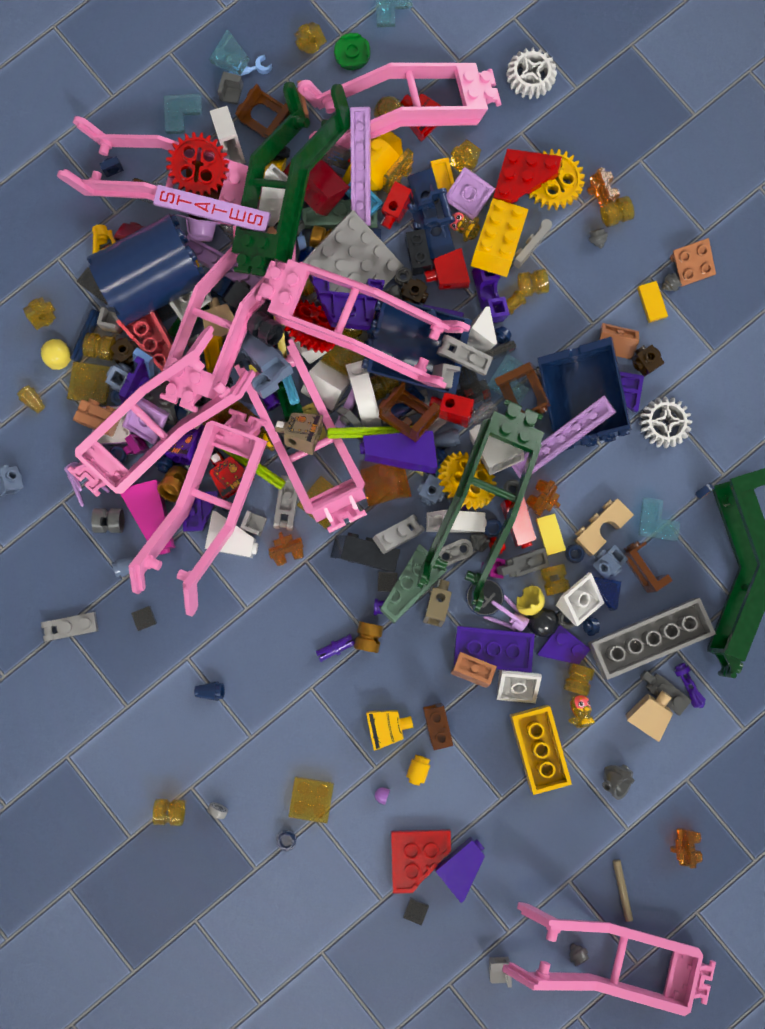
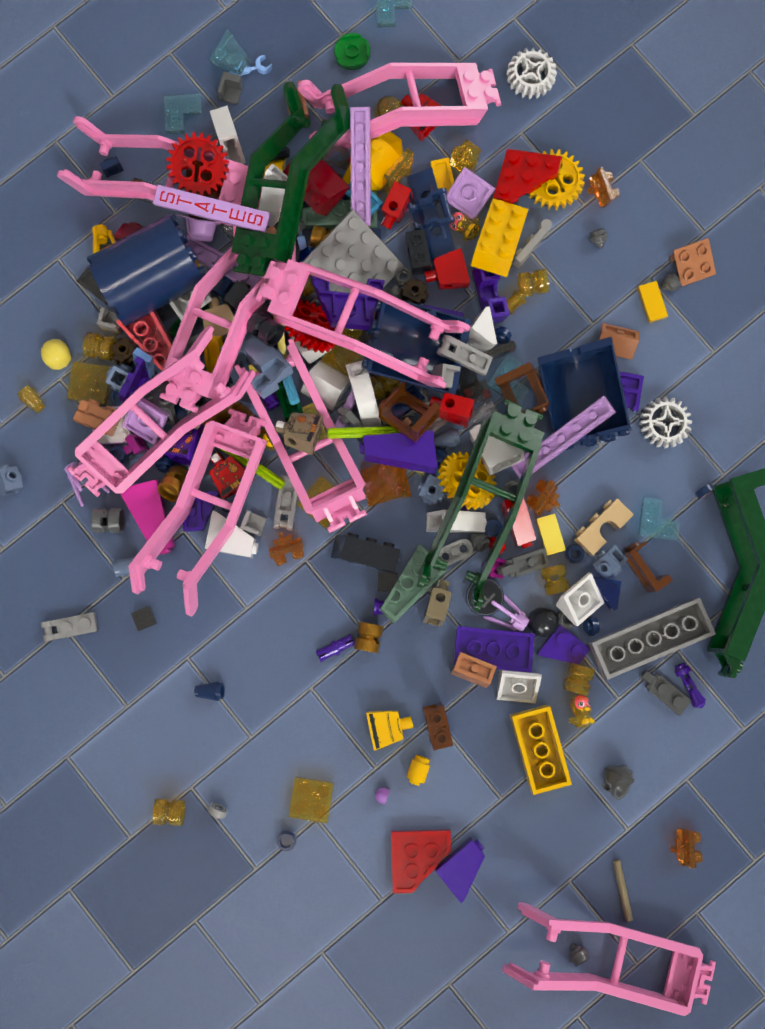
clear yellow brick [23,297,56,330] -> none
dark blue axle [70,309,100,363] -> none
reddish brown panel [235,83,290,139] -> none
clear yellow brick [294,22,327,54] -> none
light grey plate [372,514,425,554] -> none
clear smoke tile [403,897,429,926] -> none
light grey panel [489,957,512,988] -> none
light yellow hair [516,586,545,615] -> none
clear yellow wheel [600,195,634,227] -> none
tan torso [625,691,673,742] -> none
dark brown brick [631,345,665,377] -> none

